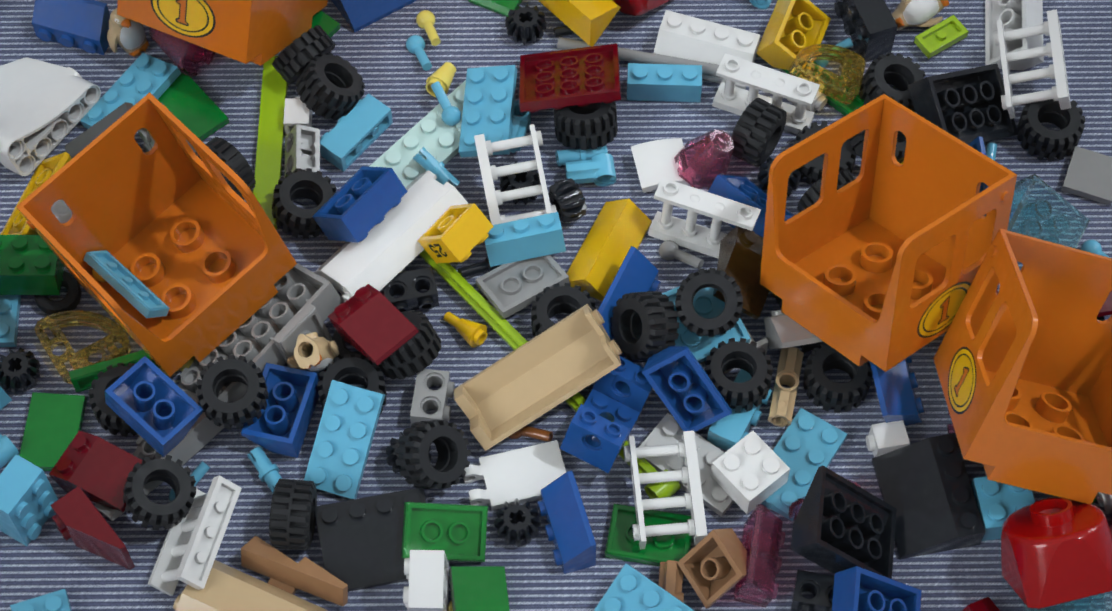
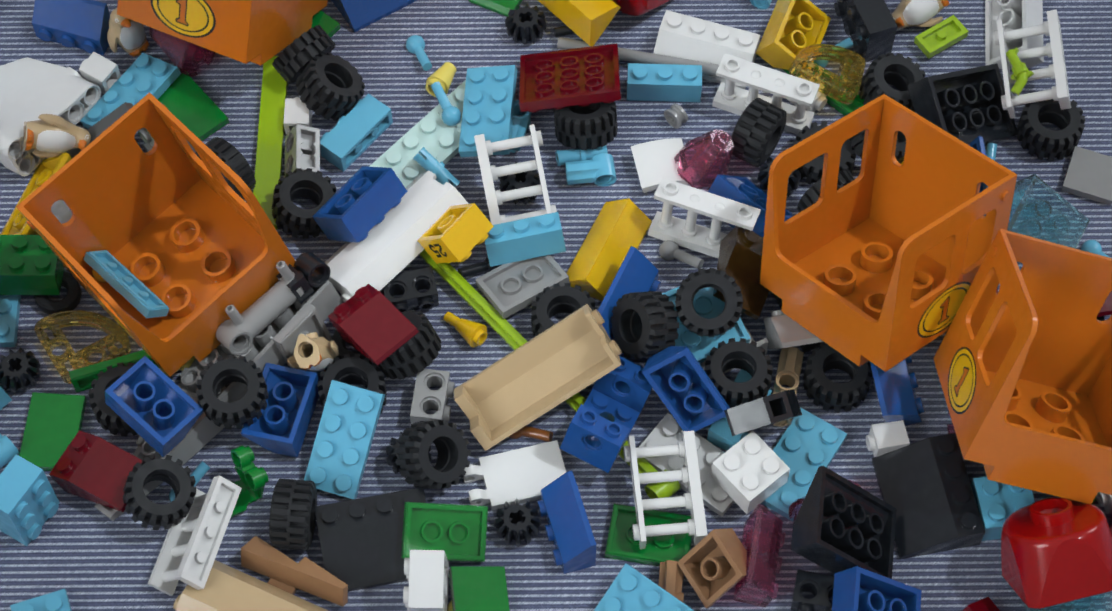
dark red slope [51,486,135,570] -> none
medium azure pin [247,446,282,493] -> none
light yellow bar [416,10,441,46] -> none
black gear [548,178,587,223] -> none
none -> animal [23,114,91,158]
none -> white brick [79,52,121,94]
none -> light grey piece [216,252,331,355]
none -> green piece [230,446,268,517]
none -> light grey bush [664,103,688,129]
none -> slope [724,389,802,436]
none -> lime piece [1006,47,1034,96]

